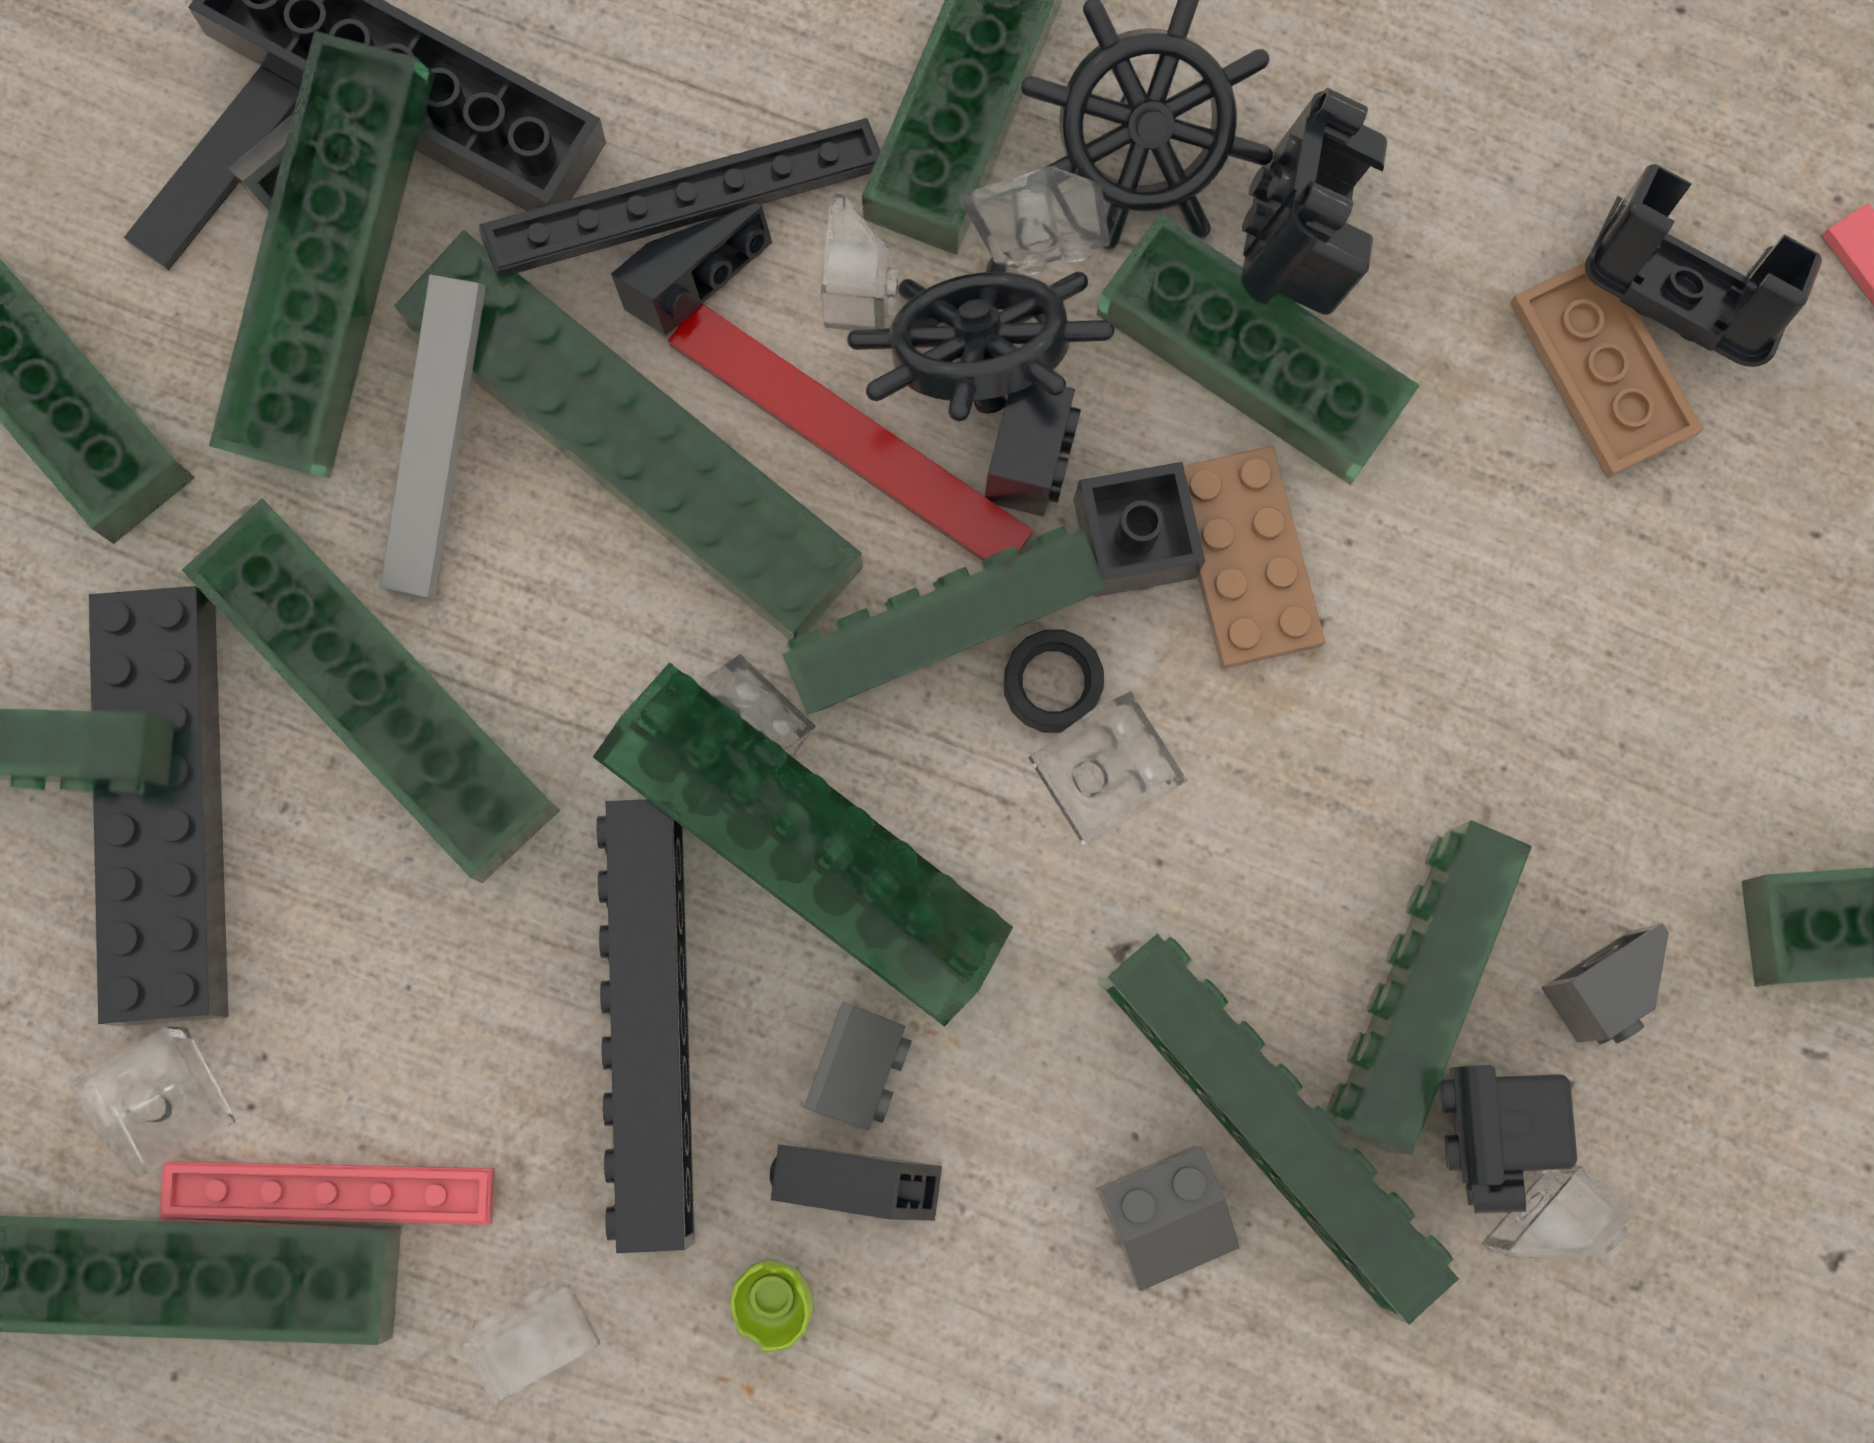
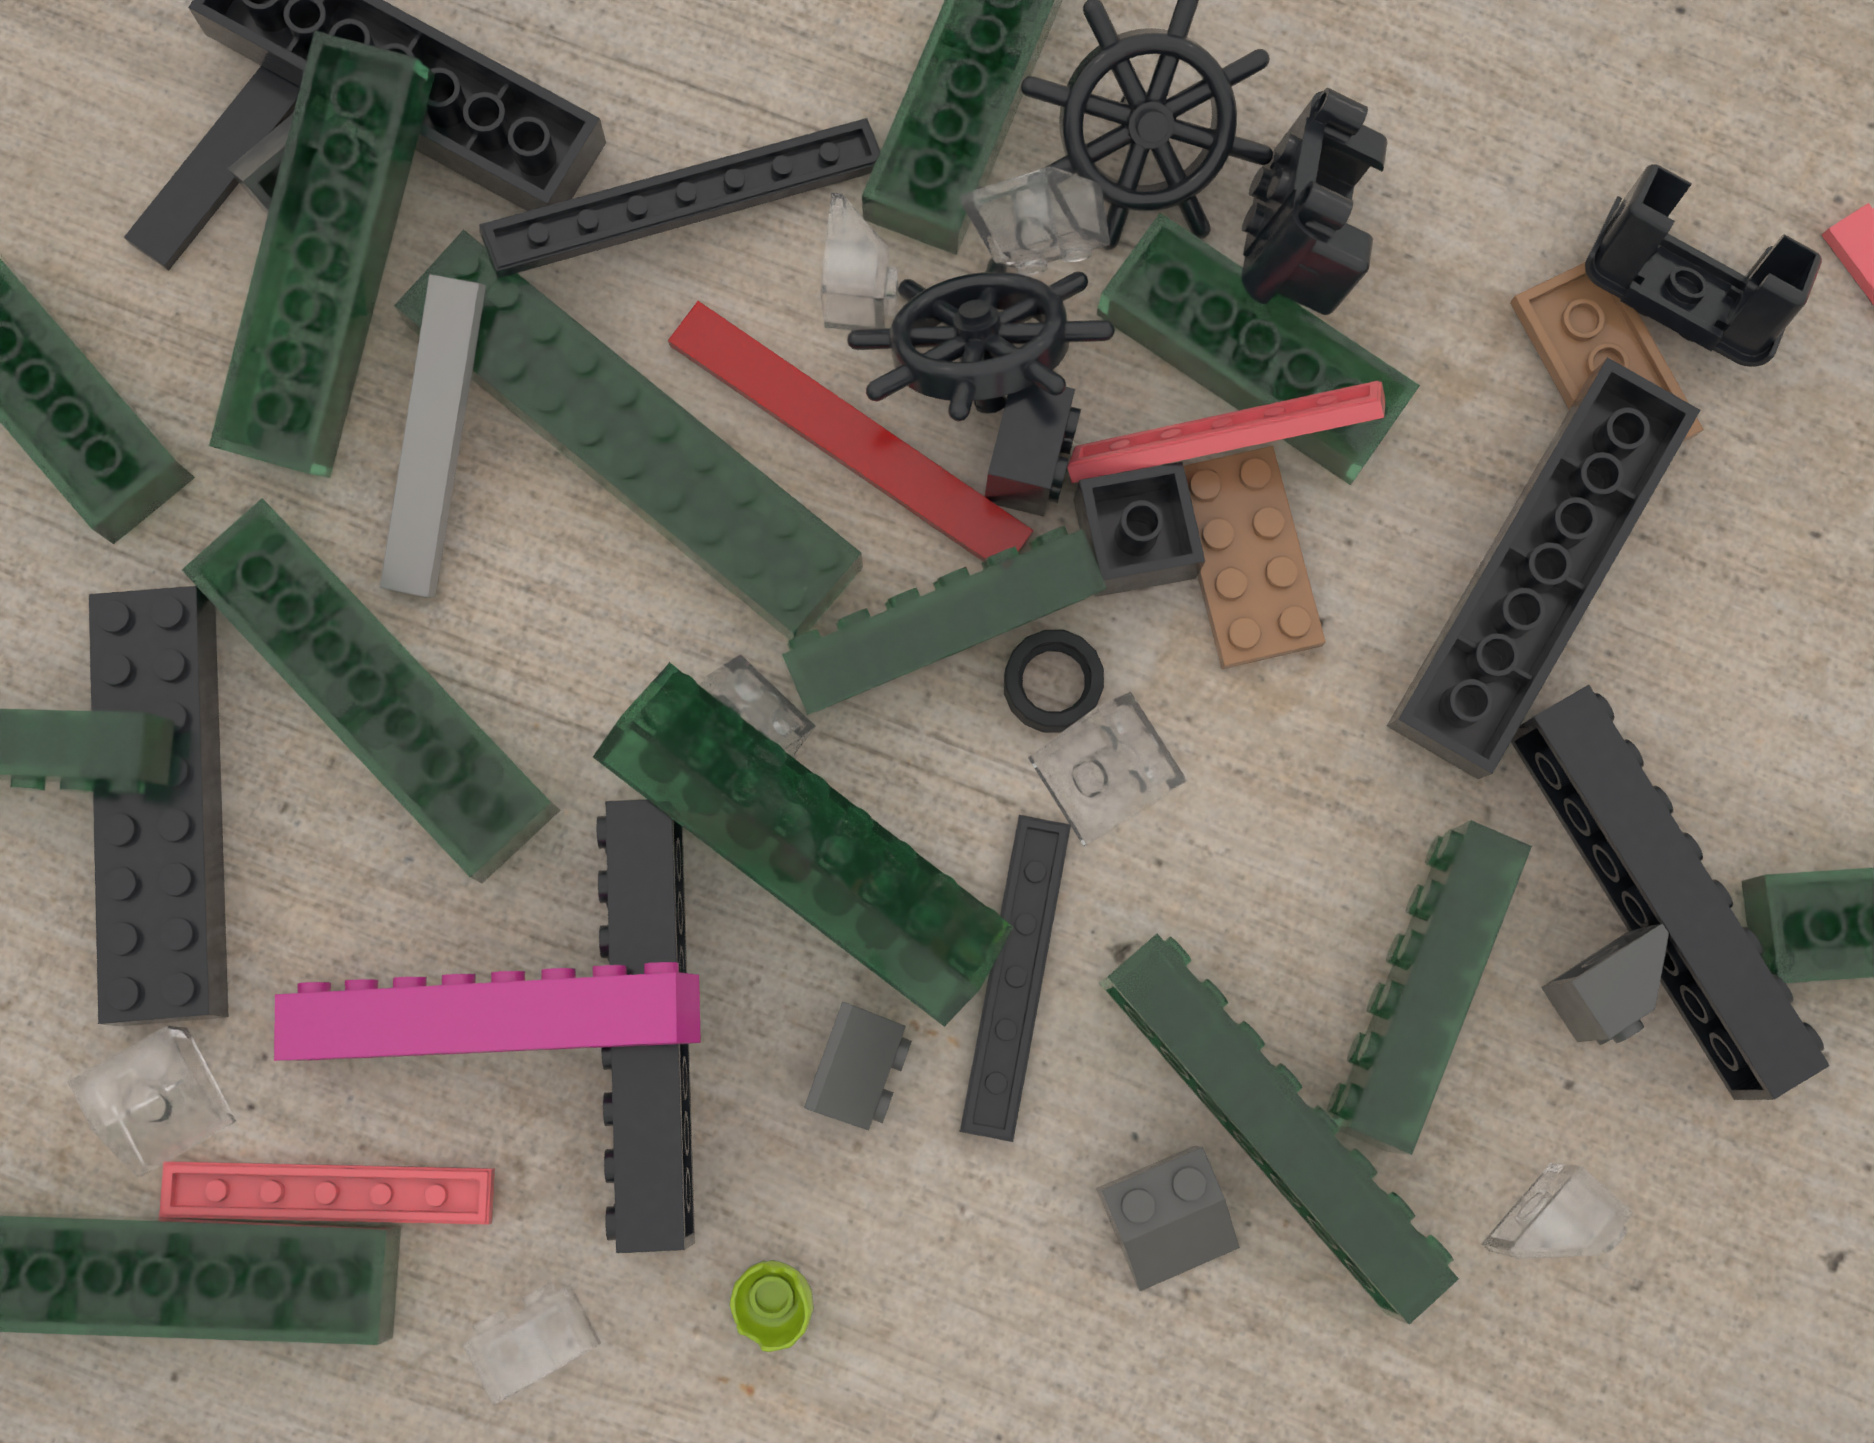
black slope [611,203,773,336] -> none
black slope [770,1144,942,1221] -> none
black container [1440,1065,1578,1214] -> none
none -> dark pink brick [274,962,701,1061]
none -> black tile [959,815,1071,1142]
none -> coral tile [1067,381,1385,483]
none -> black brick [1387,357,1701,779]
none -> black brick [1511,685,1830,1100]

